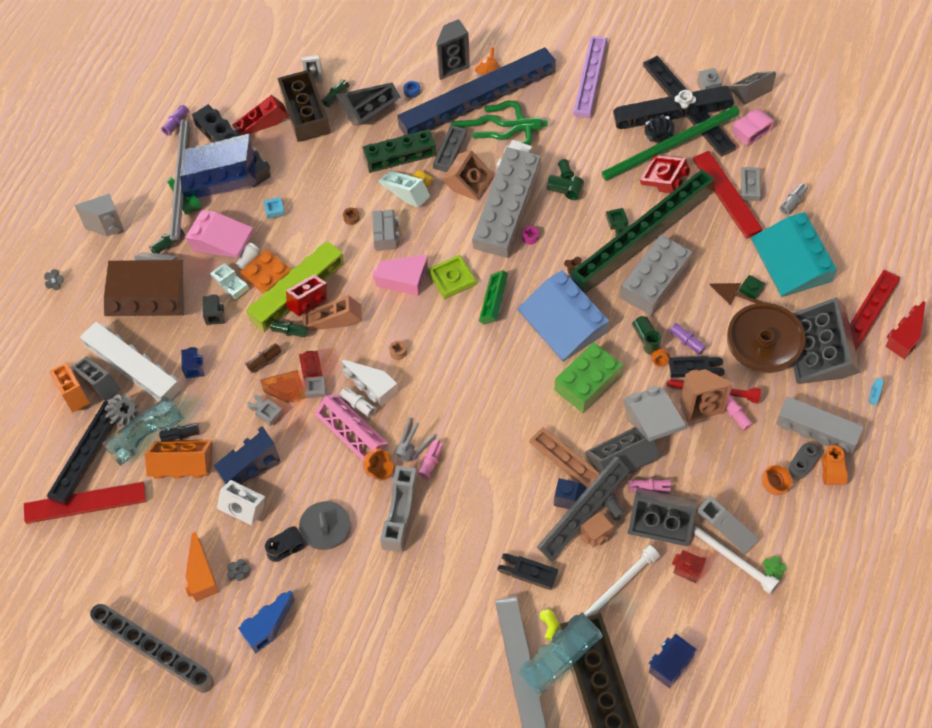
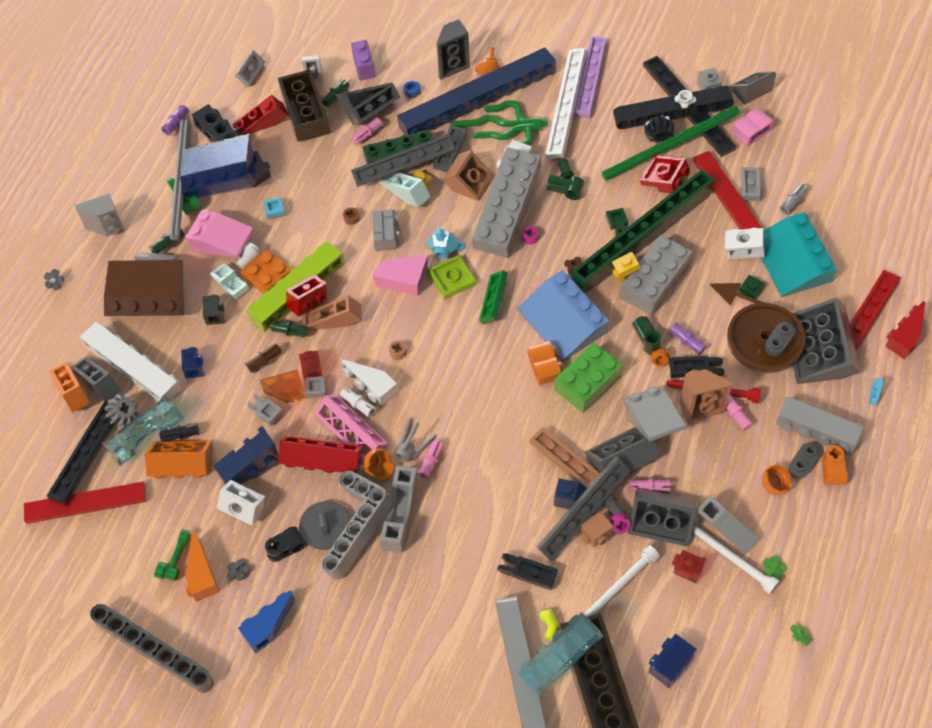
none -> green brick [154,529,191,581]
none -> light grey plate [234,50,266,87]
none -> red brick [278,435,362,474]
none -> light grey beam [322,471,393,580]
none -> medium lavender brick [351,40,375,81]
none -> bright pink axle [351,117,383,144]
none -> dark grey tile [351,133,456,188]
none -> medium azure rock [426,228,466,259]
none -> orange brick [527,341,564,385]
none -> white plate [545,48,587,159]
none -> dark pink bush [610,513,631,534]
none -> yellow bracket [612,252,641,284]
none -> white brick [725,228,765,259]
none -> dark grey plate [765,322,795,356]
none -> bright green plant [790,624,812,646]

